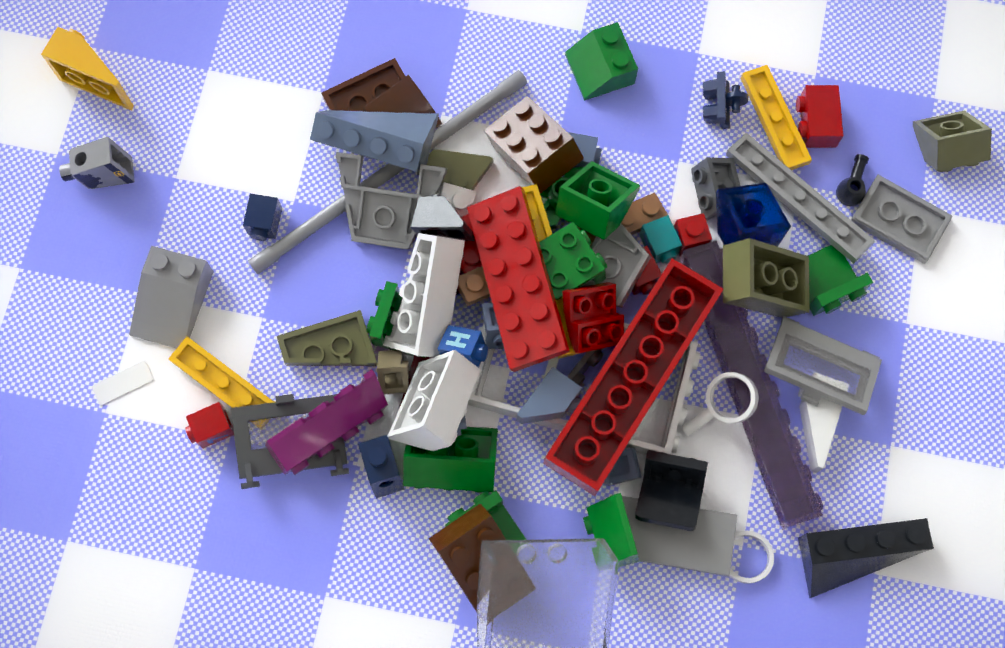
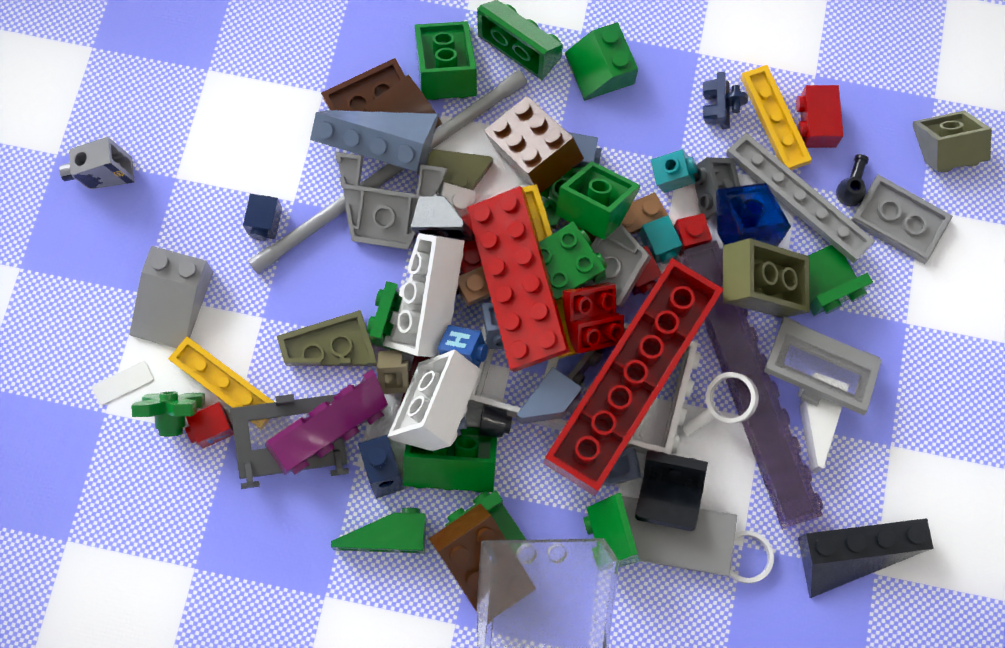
yellow slope [41,26,134,111] -> none
none -> green plant [131,391,206,437]
none -> green slope [331,508,427,554]
none -> green slope [414,21,477,100]
none -> green slope [477,0,563,81]
none -> black hat [478,404,512,437]
none -> teal brick [650,149,698,193]

